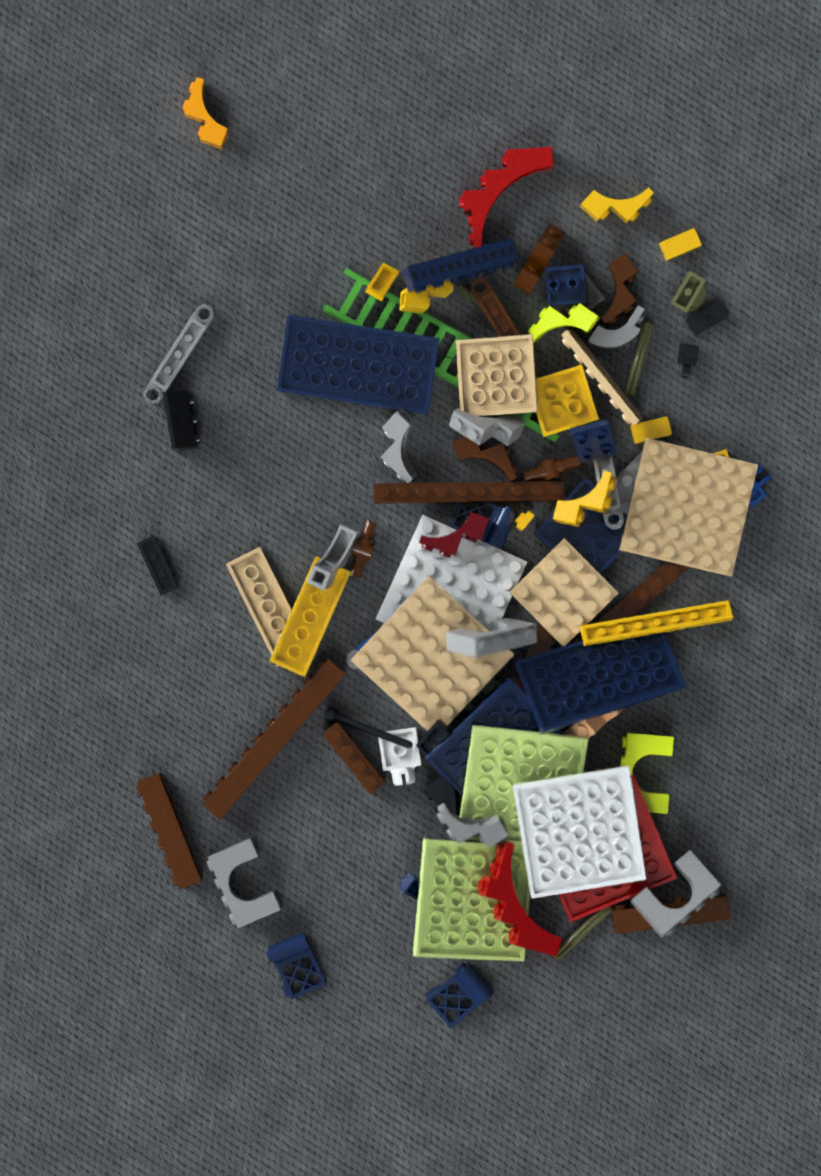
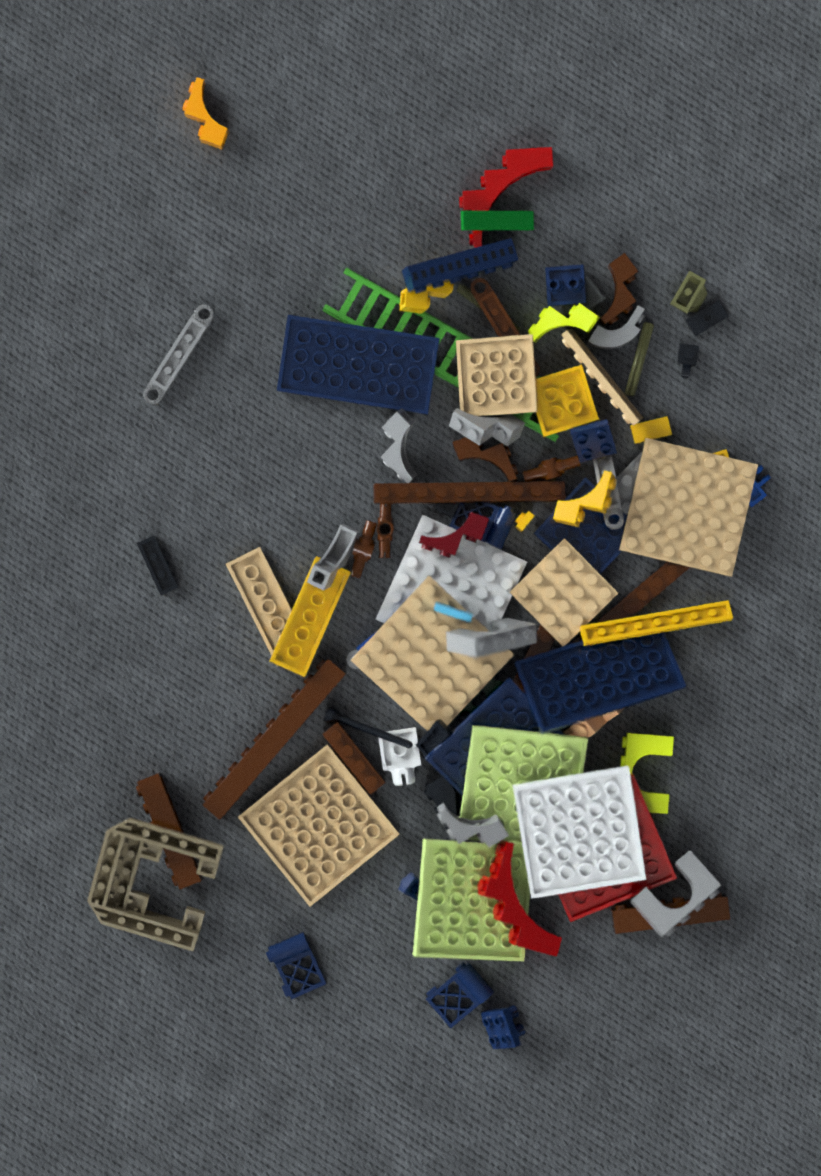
black slope [163,390,201,452] -> none
light grey arch [206,837,281,928] -> none
yellow tile [365,262,400,301] -> none
reddish brown arch [514,224,566,294] -> none
olive axle [554,906,613,961] -> none
yellow arch [580,187,654,224] -> none
yellow tile [659,228,702,261] -> none
none -> dark tan slope [87,817,224,951]
none -> tan plate [238,744,400,907]
none -> reddish brown pin [376,504,394,558]
none -> medium azure tile [434,601,473,622]
none -> green tile [461,211,534,231]
none -> dark blue plate [481,1005,525,1049]

